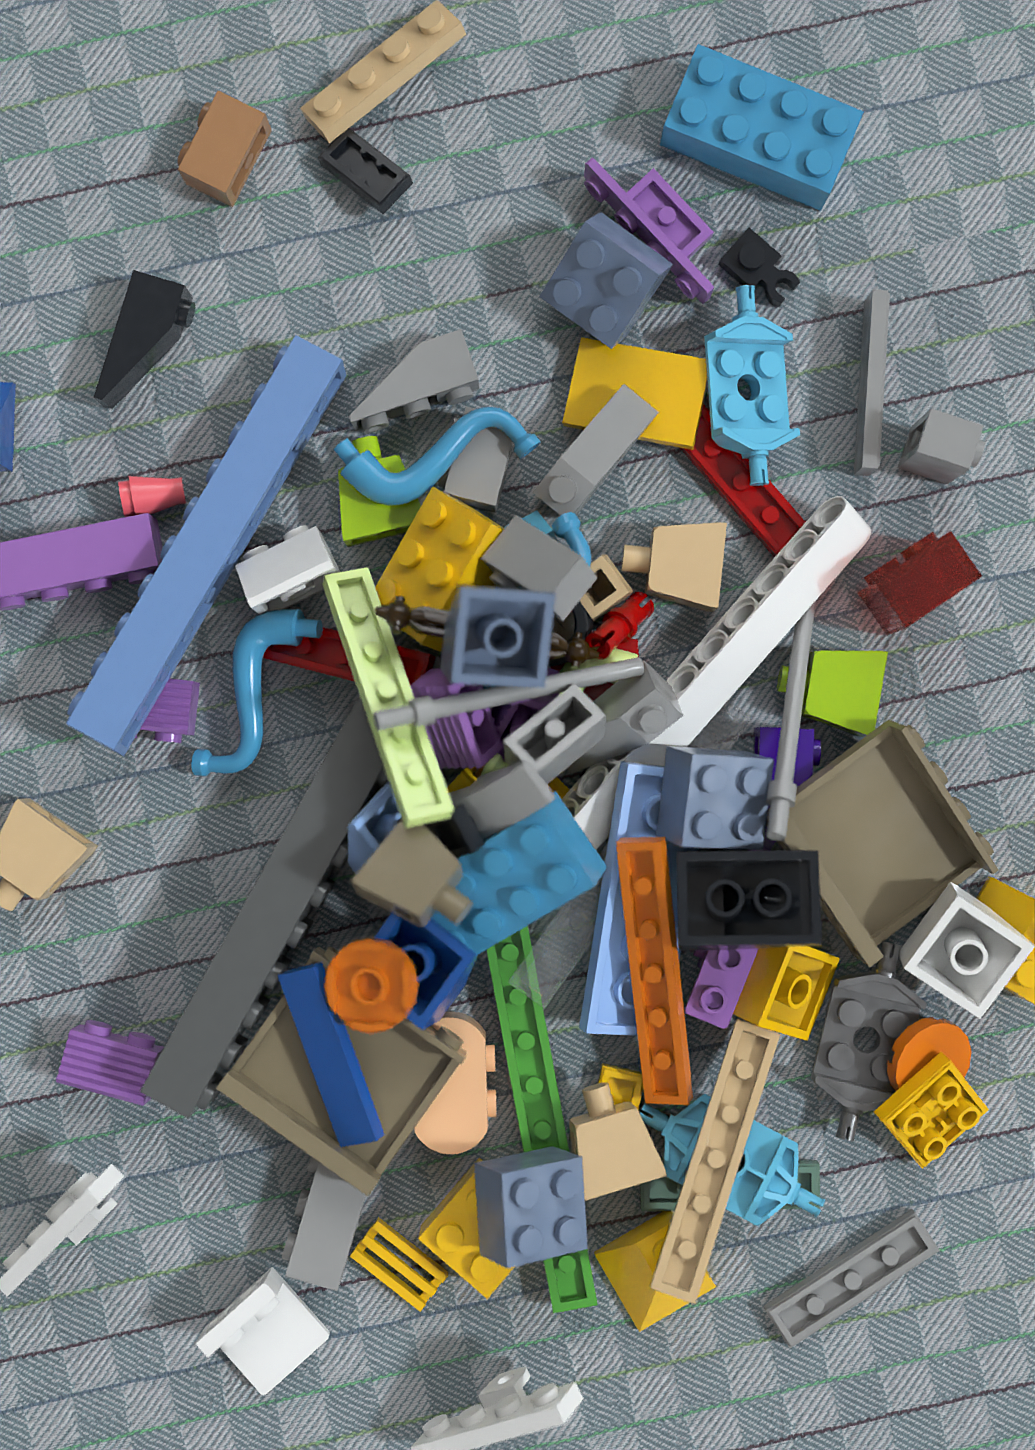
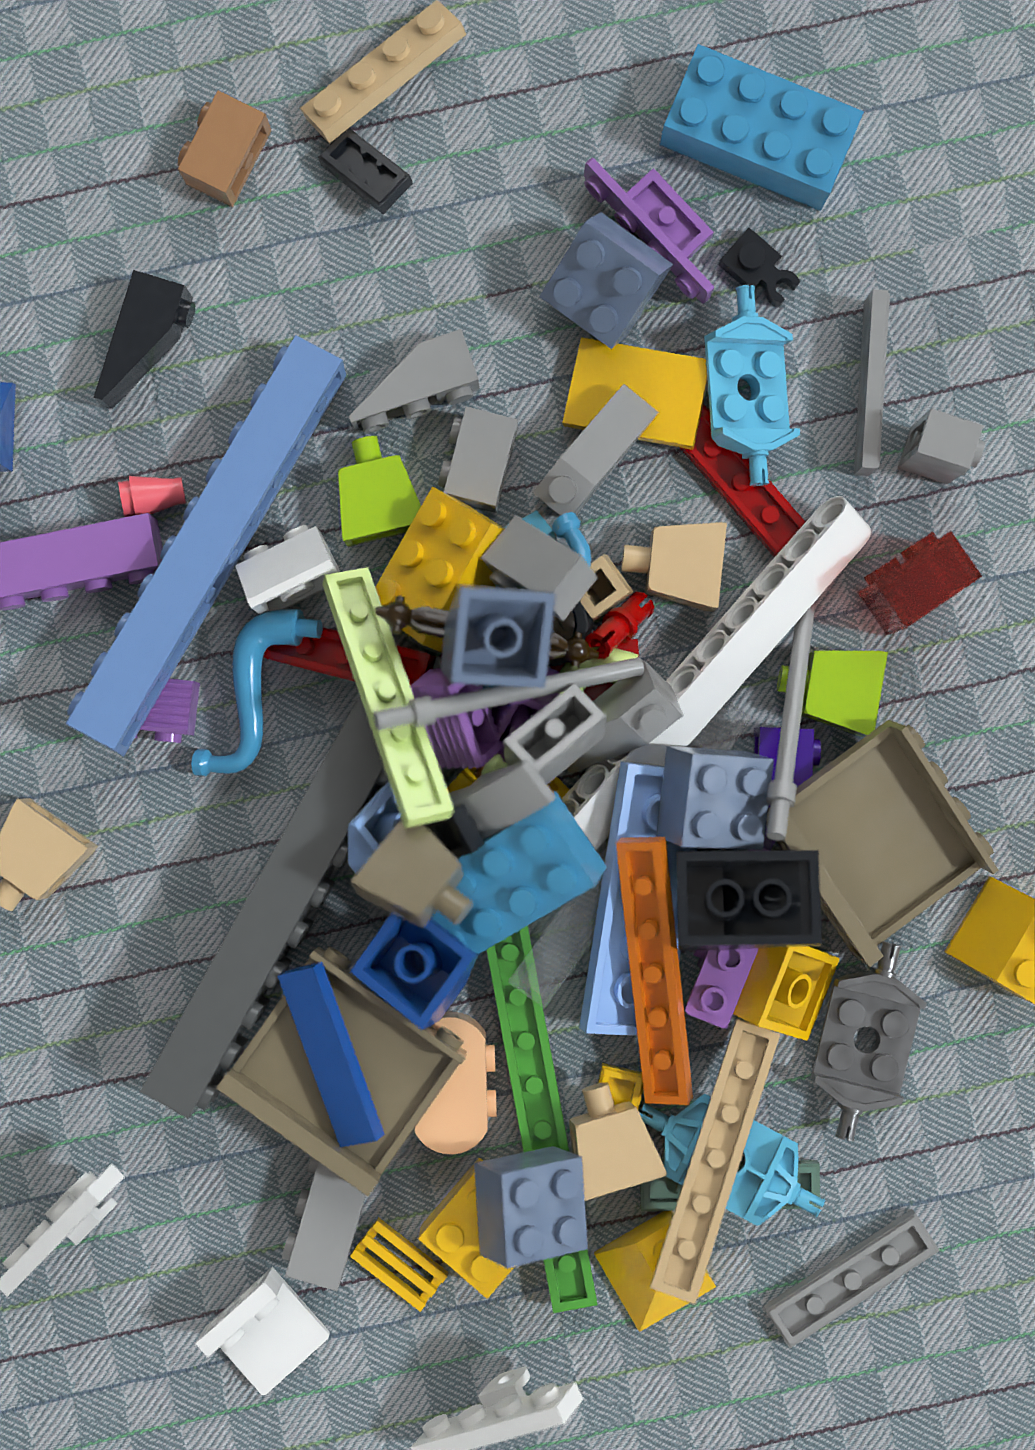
medium lavender brick [56,1020,164,1106] -> none
orange tile [324,937,419,1034] -> none
dark azure animal [334,407,541,505] -> none
yellow tile [874,1052,989,1169] -> none
orange tile [887,1017,972,1091] -> none
white slope [899,881,1035,1019] -> none

